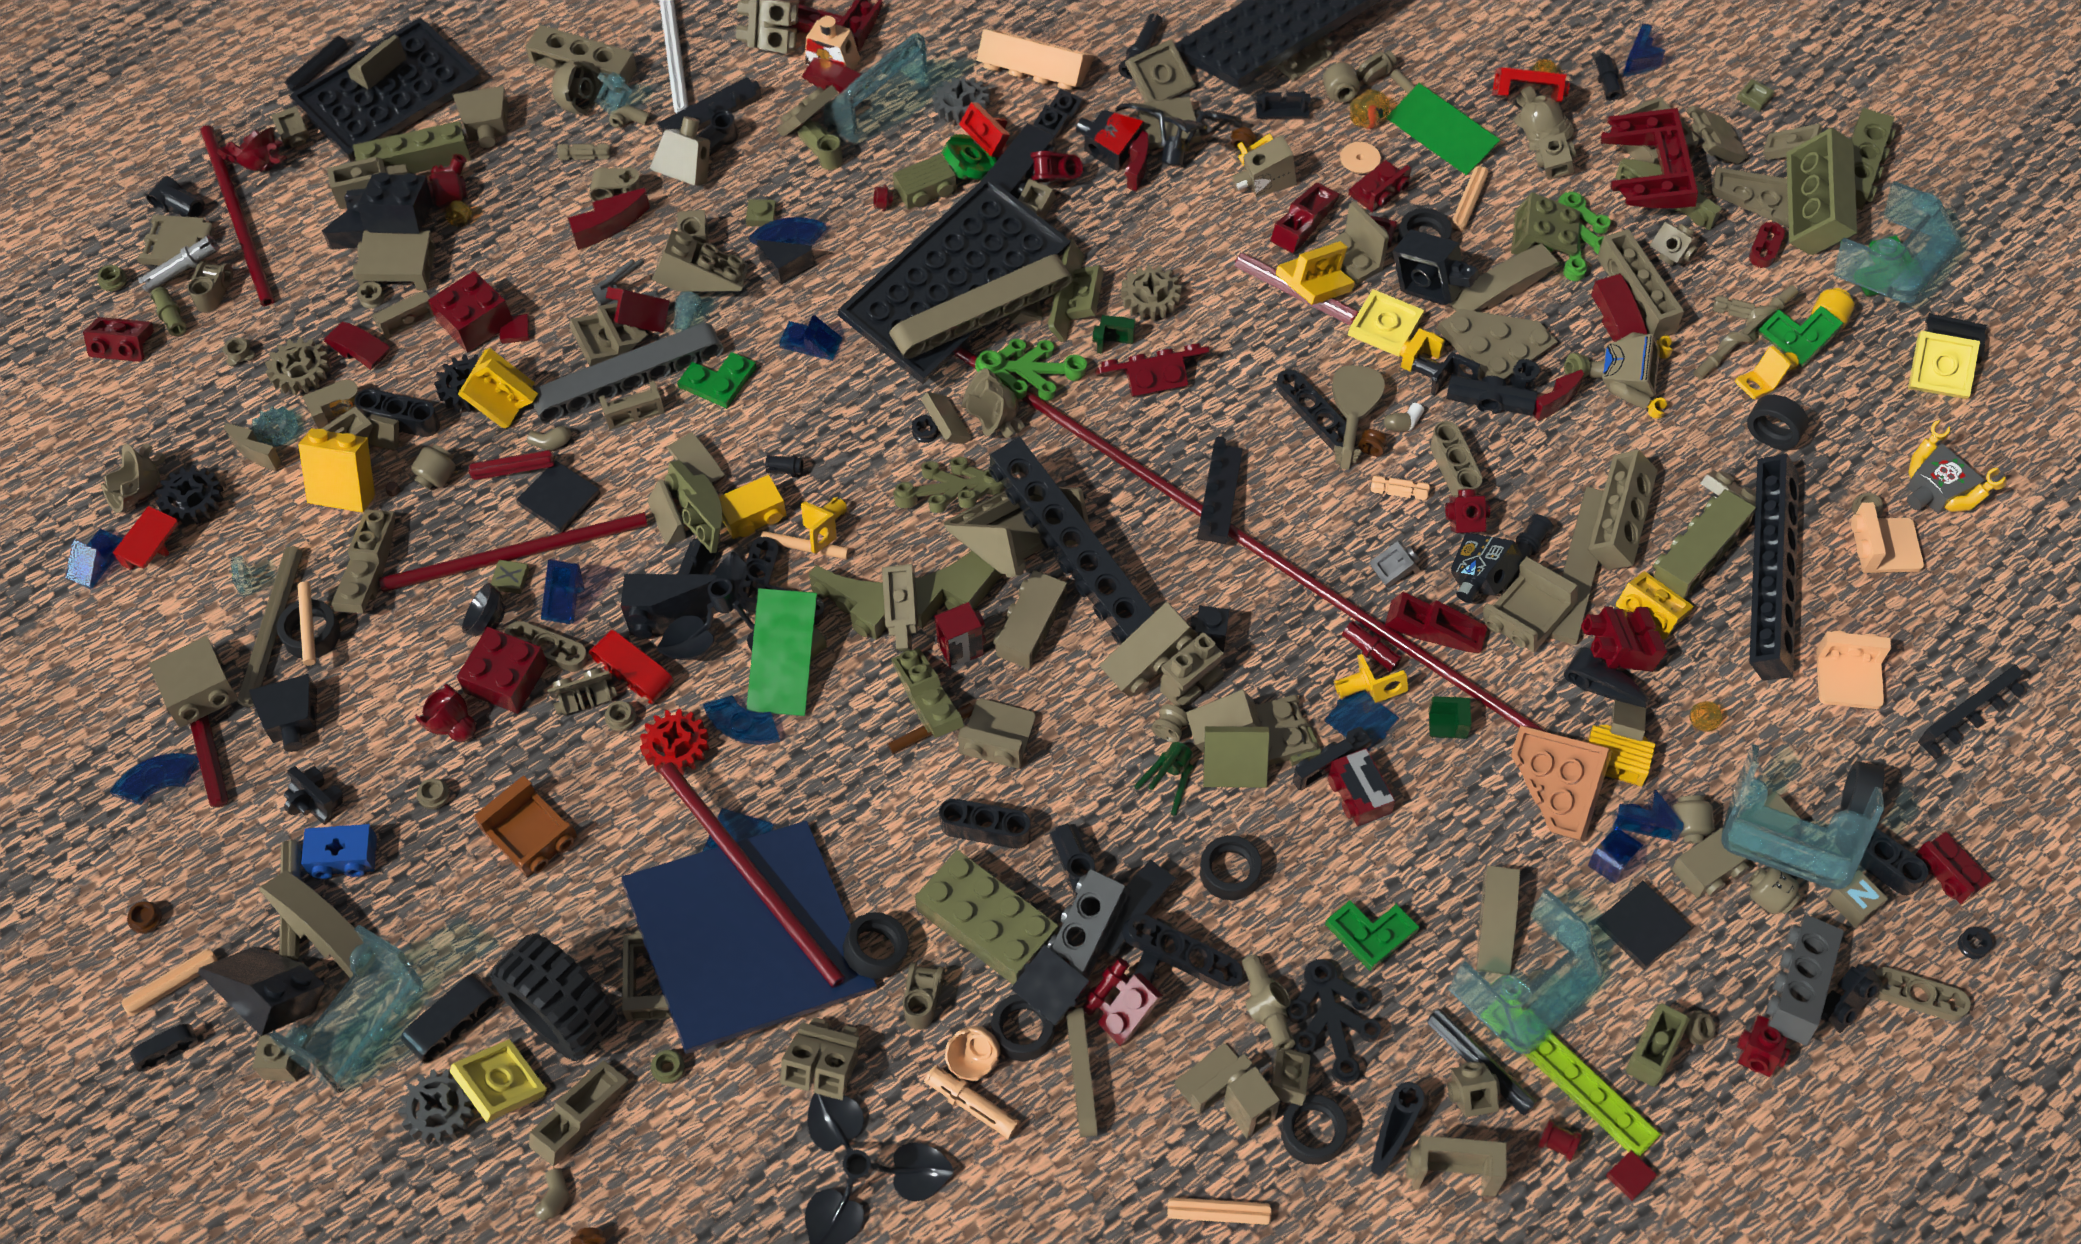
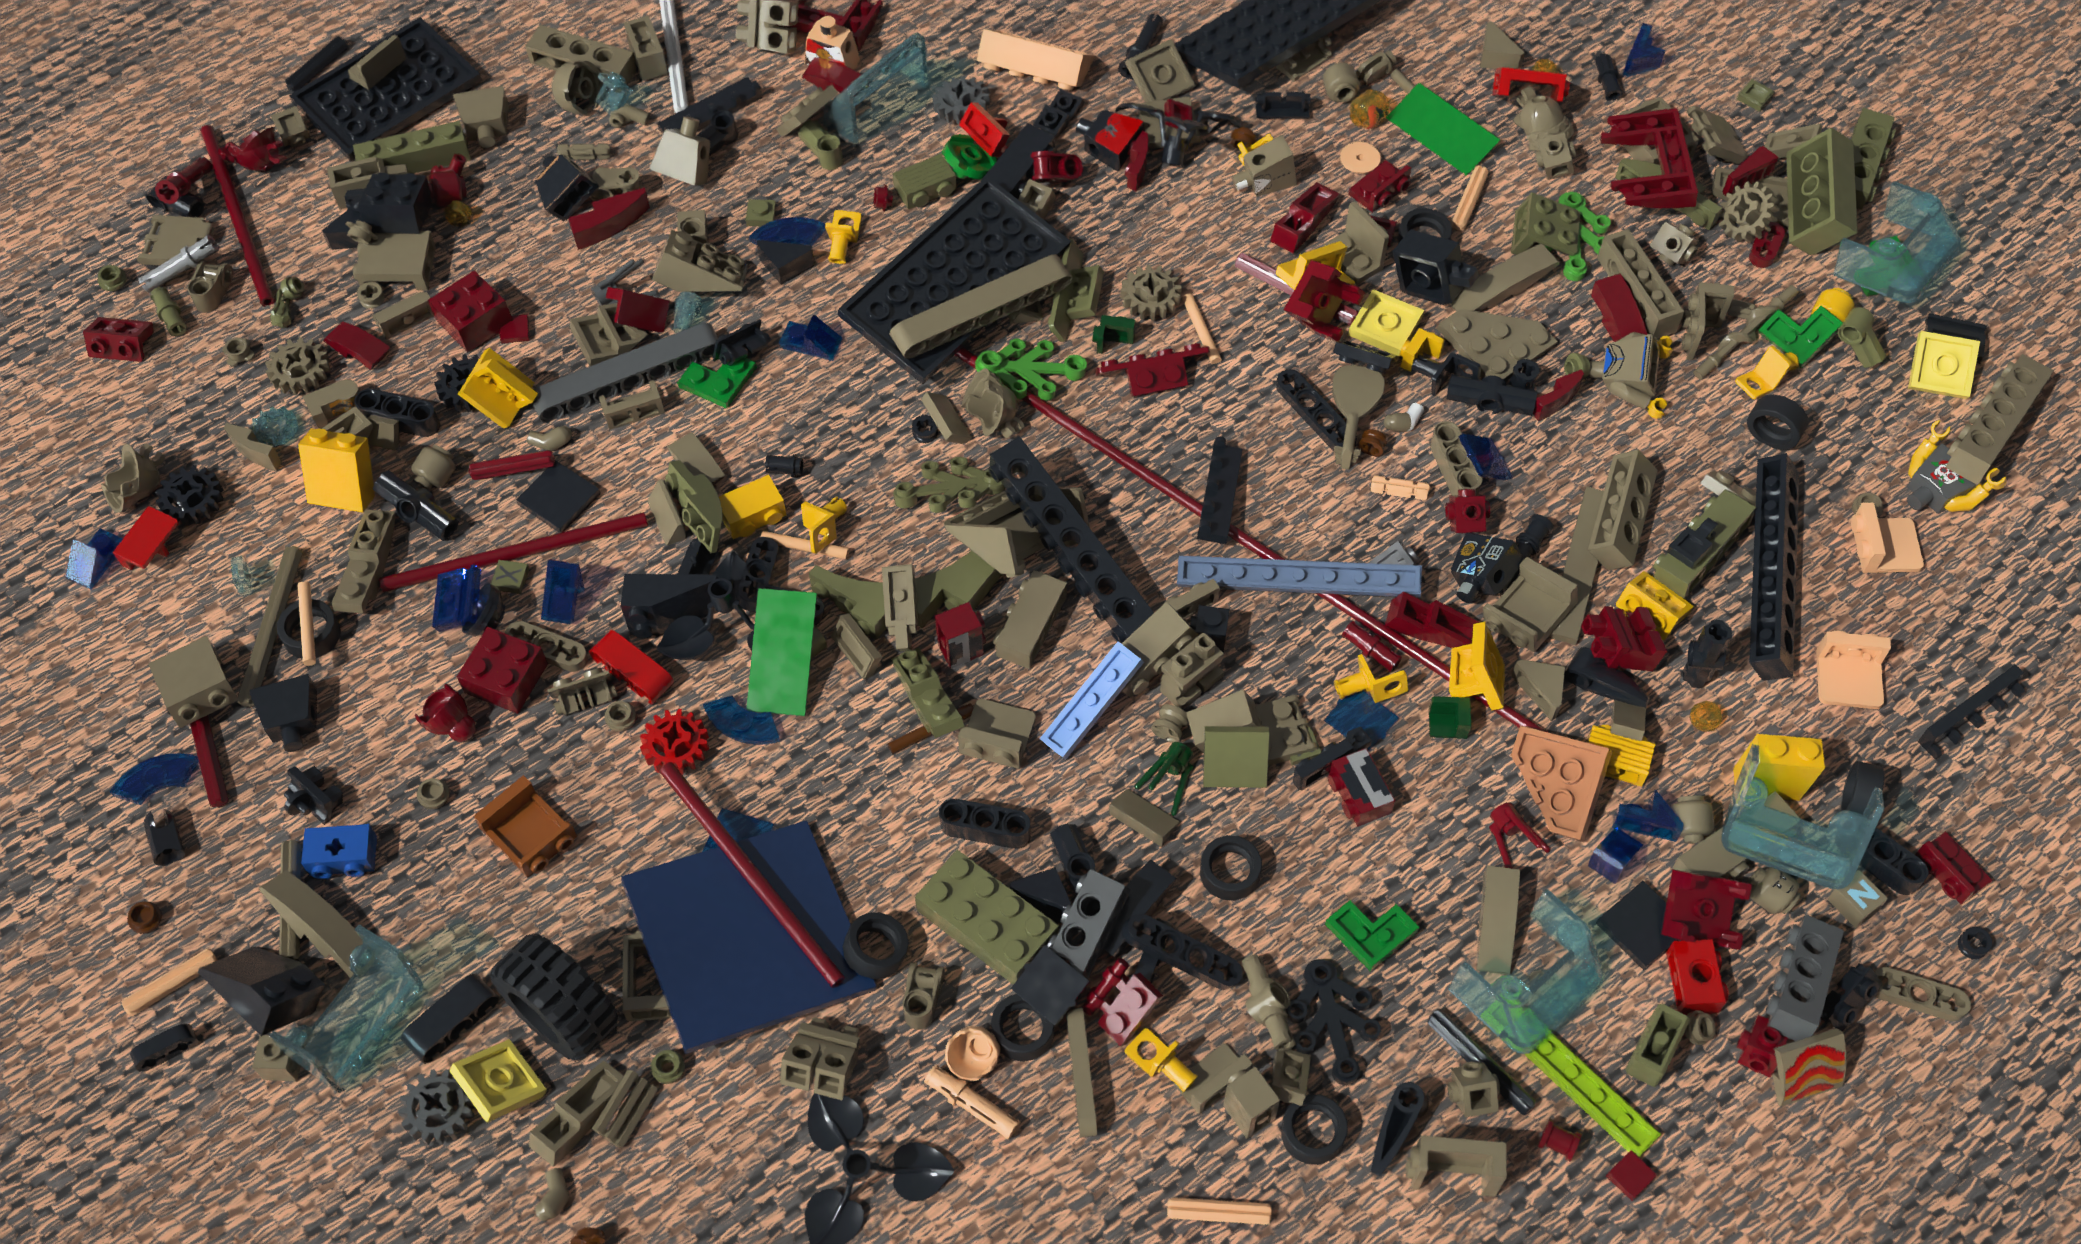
none -> black piece [144,809,185,866]
none -> dark red pin [155,157,212,204]
none -> olive piece [270,277,304,329]
none -> dark tan plate [346,220,378,245]
none -> black piece [373,470,459,541]
none -> clear blue plate [432,564,482,632]
none -> black torso [535,154,599,221]
none -> dark tan tile [592,1070,658,1148]
none -> dark tan brick [623,15,668,81]
none -> black hinge [712,319,771,365]
none -> yellow bracket [825,210,862,264]
none -> dark tan tile [831,613,882,680]
none -> black slope [1009,867,1071,923]
none -> light blue plate [1040,642,1144,760]
none -> dark tan slope [1109,789,1180,847]
none -> yellow bracket [1124,1028,1198,1093]
none -> dark red tile [1164,99,1193,131]
none -> dark tan plate [1167,579,1220,619]
none -> sand blue tile [1177,556,1422,598]
none -> light nougat bar [1182,293,1222,364]
none -> dark red panel [1283,260,1365,342]
none -> black plate [1333,339,1397,372]
none -> yellow bracket [1449,622,1505,710]
none -> clear blue piece [1458,433,1513,480]
none -> dark tan slope [1480,21,1525,69]
none -> dark red plant [1489,802,1550,869]
none -> dark tan slope [1511,660,1565,721]
none -> dark red panel [1661,869,1752,950]
none -> red brick [1666,939,1728,1015]
none -> black plate [1667,517,1718,569]
none -> dark tan bracket [1681,282,1734,360]
none -> black piece [1683,620,1732,688]
none -> dark tan gear [1719,182,1780,243]
none -> dark red slope [1722,146,1779,197]
none -> yellow brick [1733,734,1825,801]
none -> slope [1772,1028,1846,1107]
none -> olive piece [1837,307,1886,368]
none -> dark tan brick [1945,354,2054,485]

